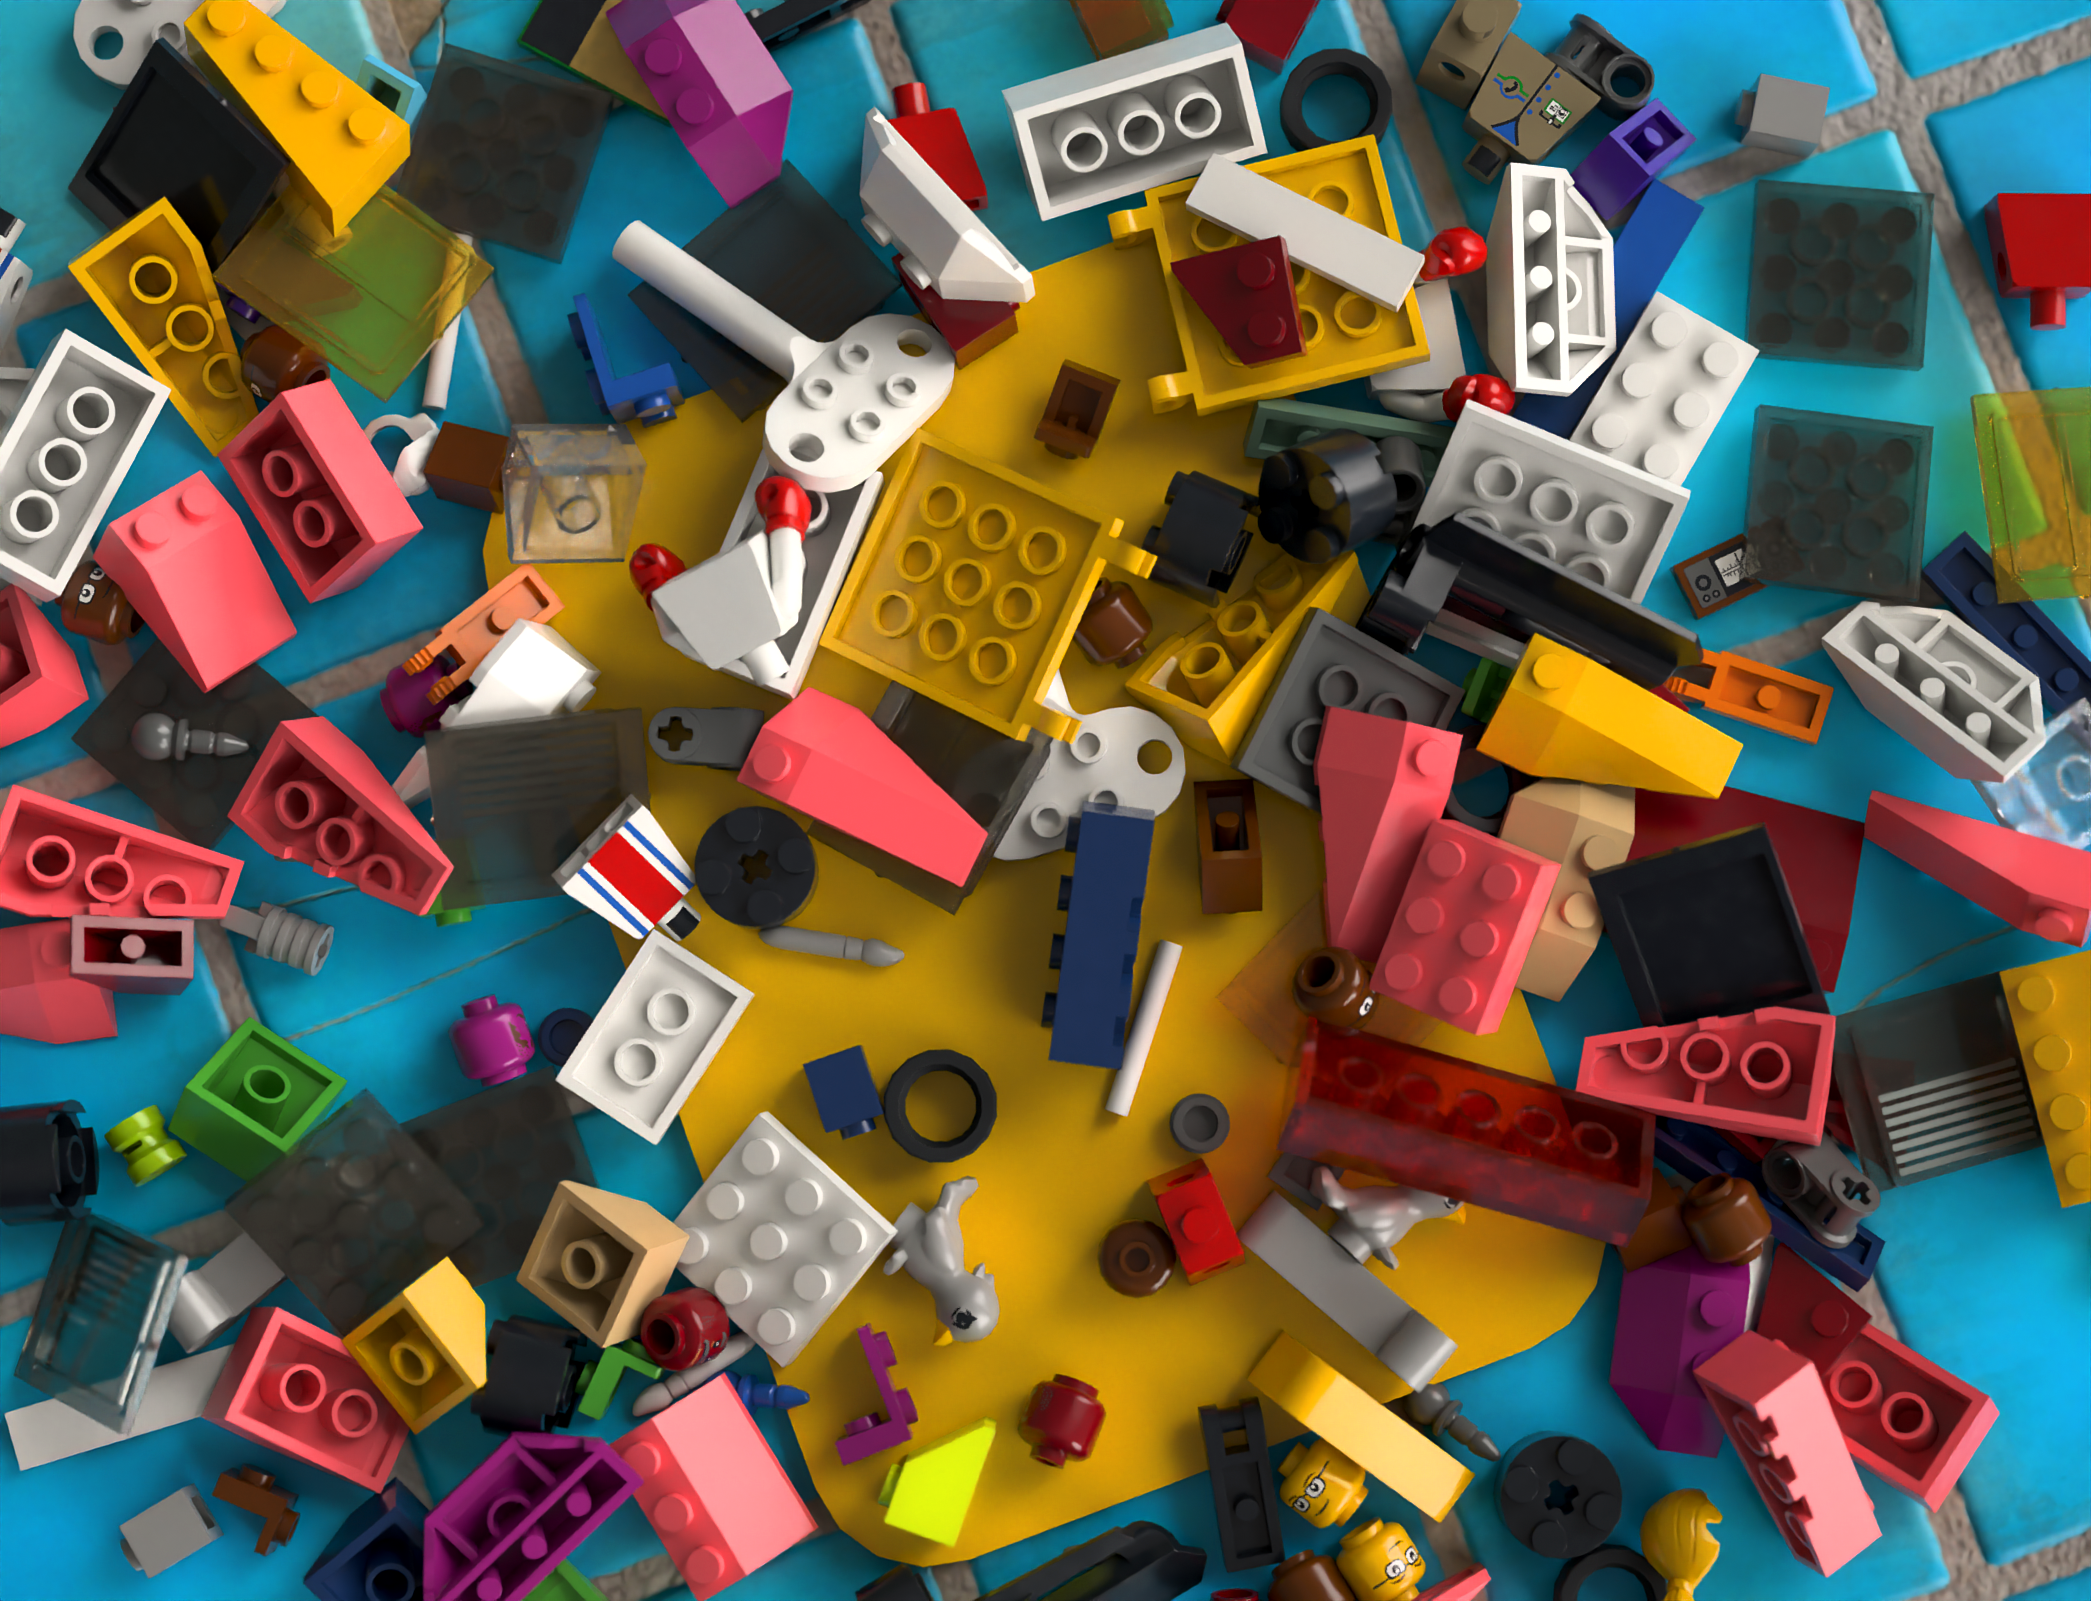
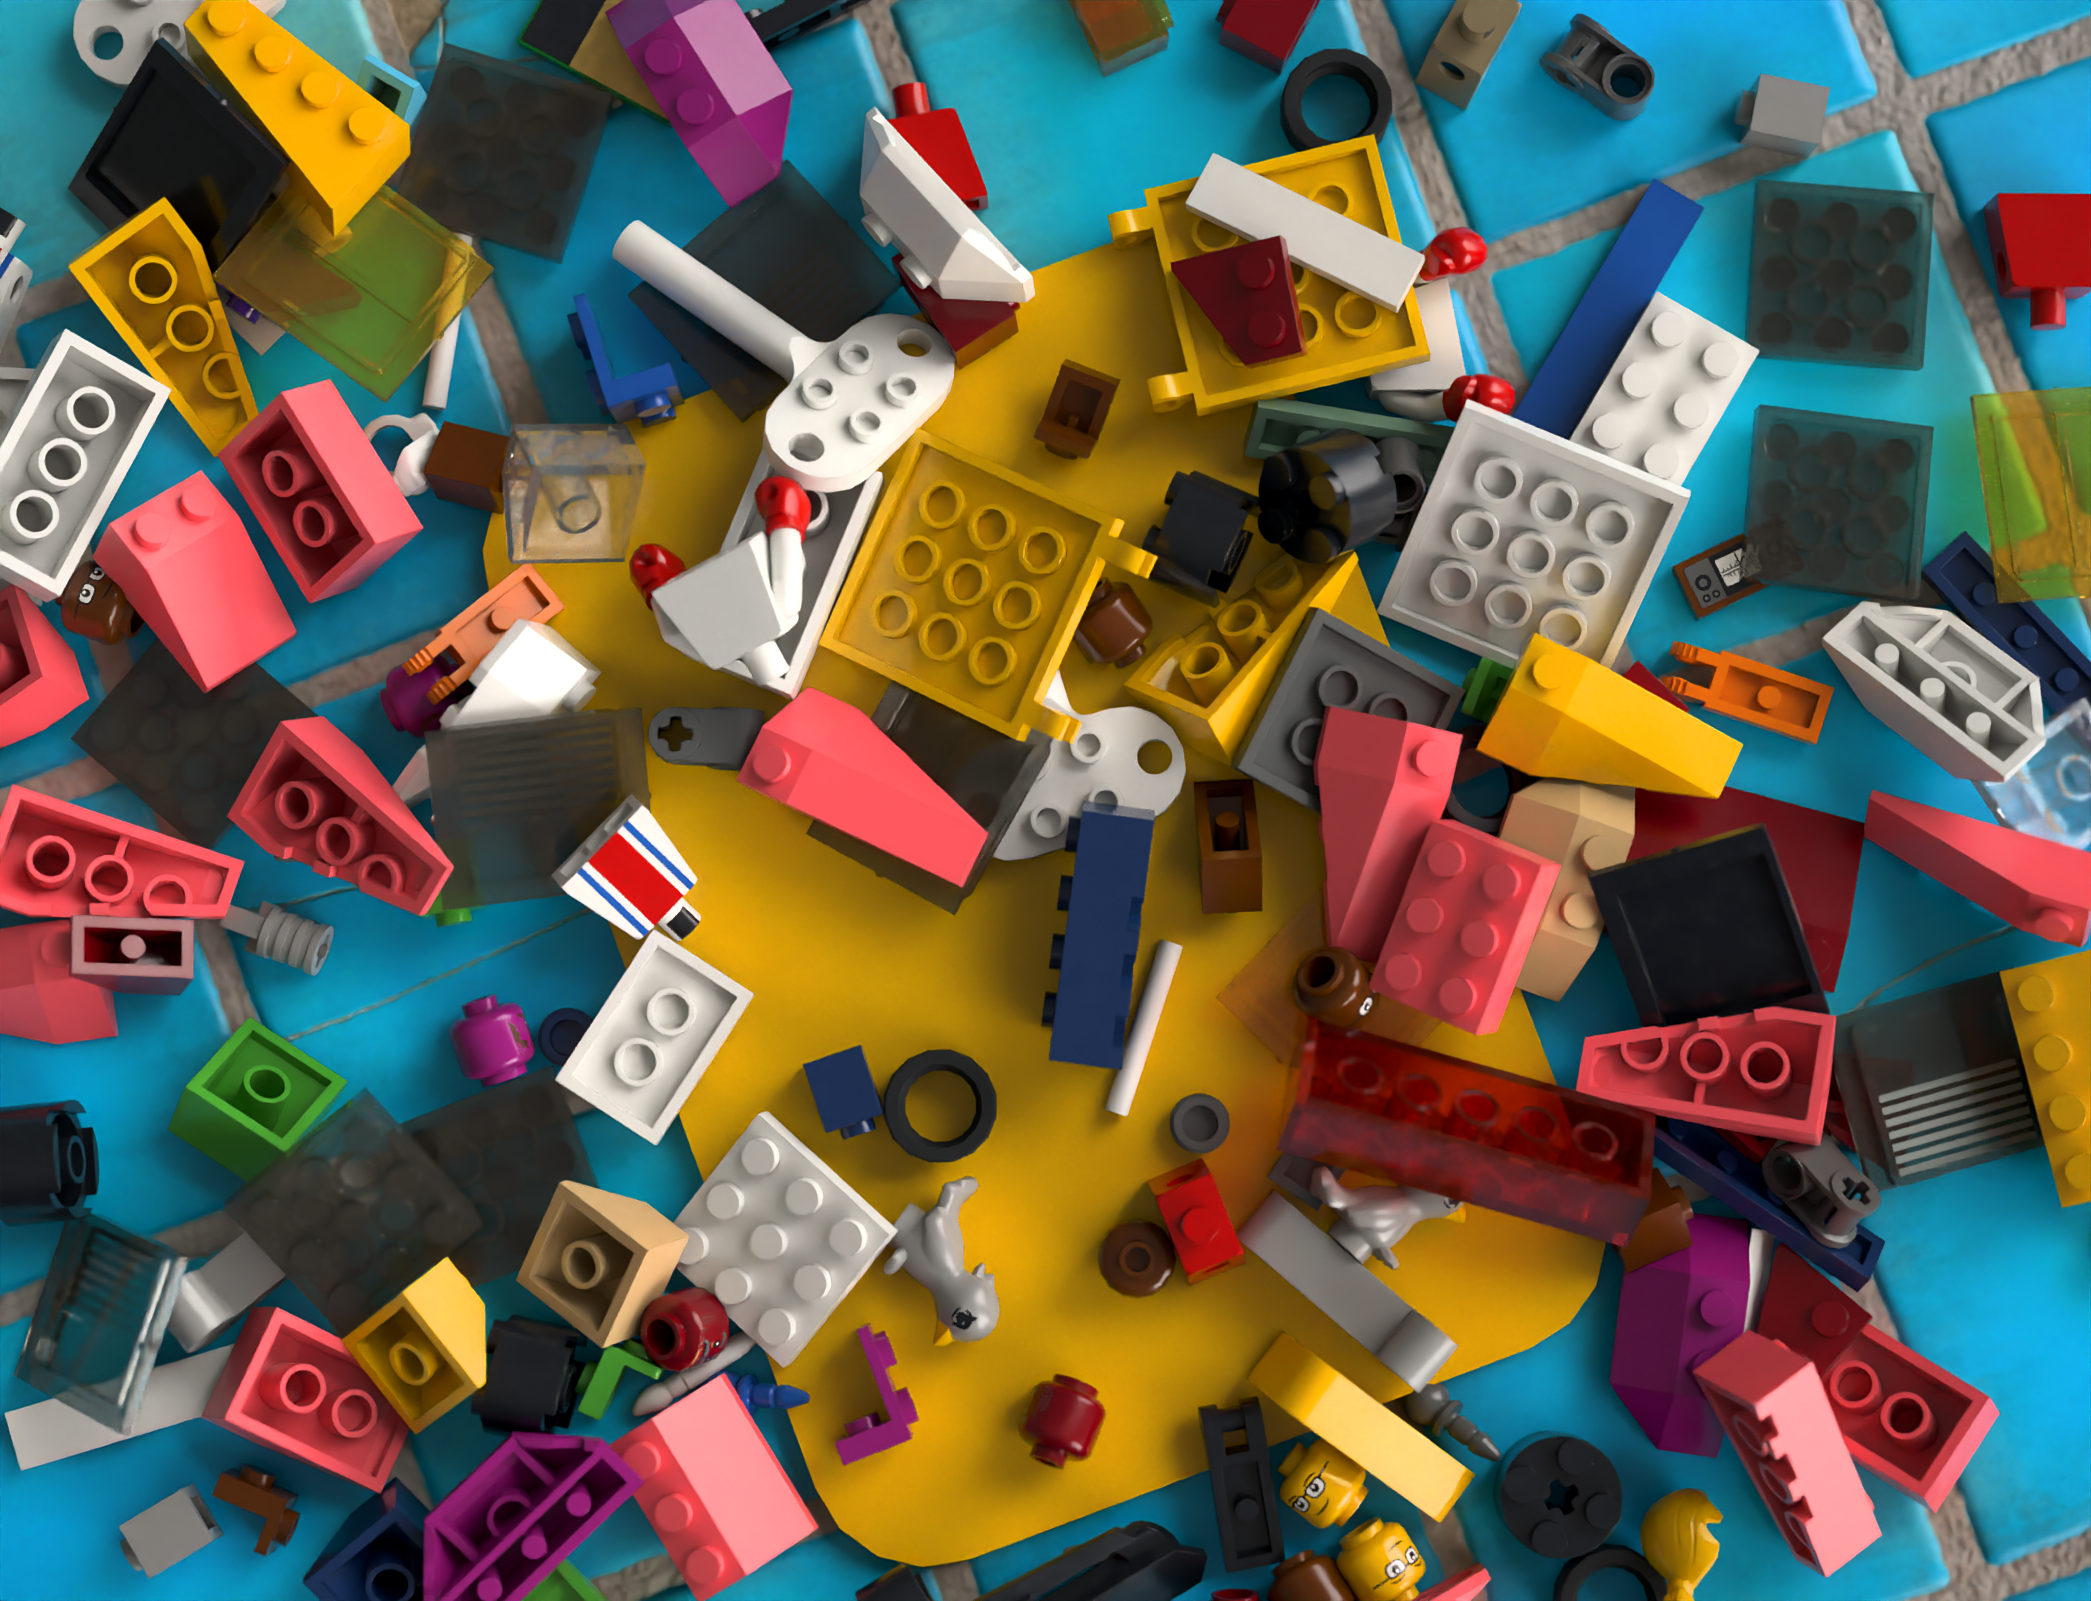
lime wheel [104,1105,187,1187] -> none
dark grey bar [131,713,249,761] -> none
reddish brown head [240,323,330,403] -> none
black brick [695,807,819,930] -> none
light grey piece [758,926,905,967] -> none
neon yellow slope [878,1416,997,1548] -> none
white brick [1001,22,1268,221] -> none
black panel [1355,512,1704,690] -> none
dark tan torso [1462,32,1601,185] -> none
white wedge [1486,163,1616,397] -> none
dark purple slope [1570,98,1697,221] -> none
reddish brown head [1682,1173,1772,1267] -> none

